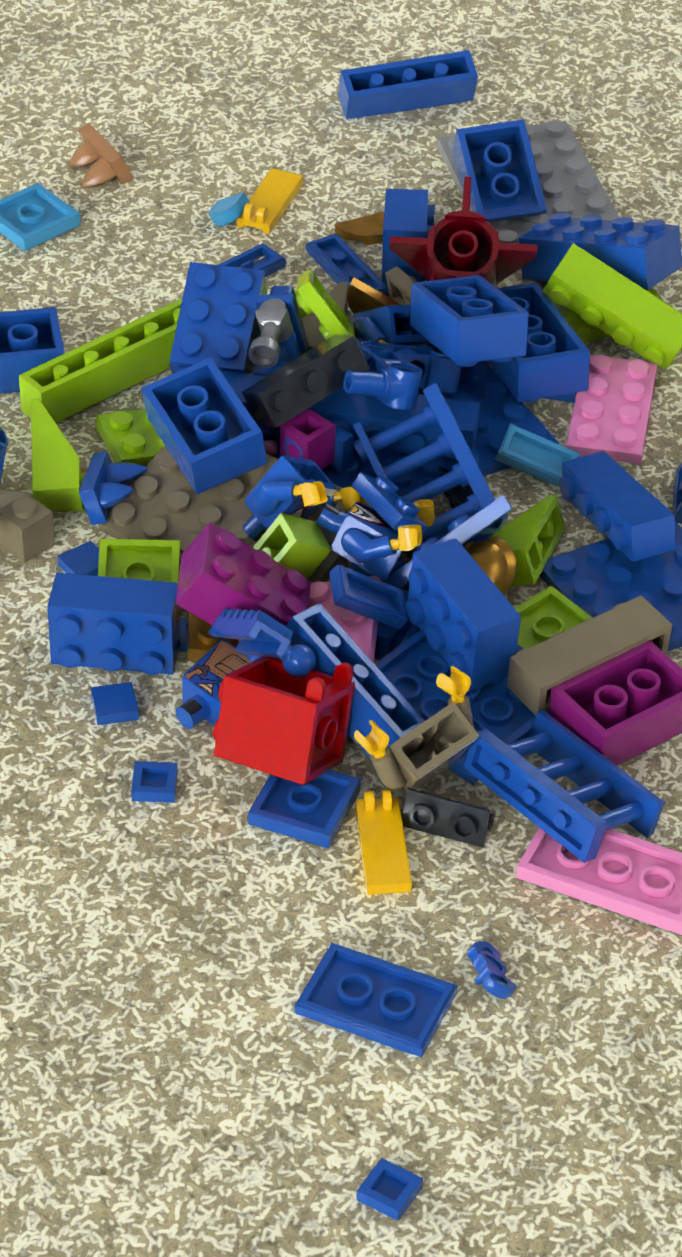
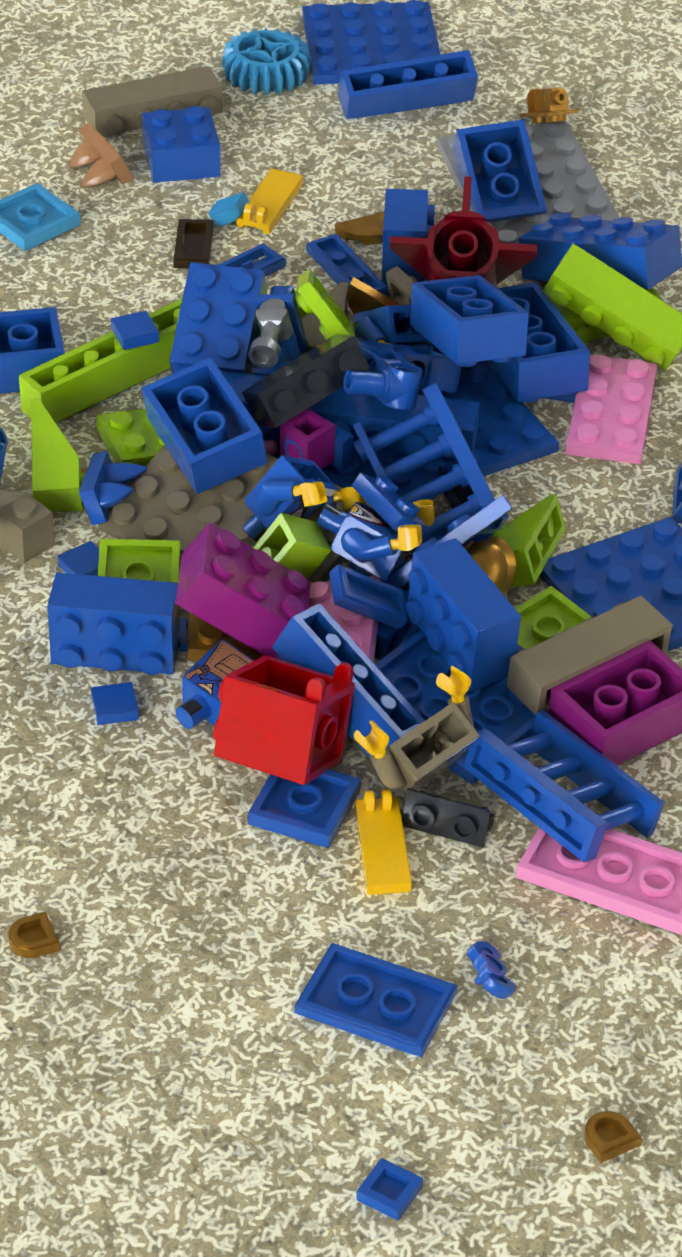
blue tile [131,761,178,803] -> none
blue gear [208,608,316,678] -> none
dark azure tile [495,424,580,486] -> none
blue brick [559,451,676,562] -> none
none -> pearl gold tile [8,912,60,958]
none -> dark tan brick [82,66,223,136]
none -> blue tile [111,311,159,350]
none -> blue brick [142,106,221,183]
none -> dark brown tile [173,219,214,269]
none -> dark azure gear [222,28,311,96]
none -> blue plate [302,0,441,85]
none -> pearl gold hinge [519,87,578,123]
none -> pearl gold tile [584,1111,642,1163]

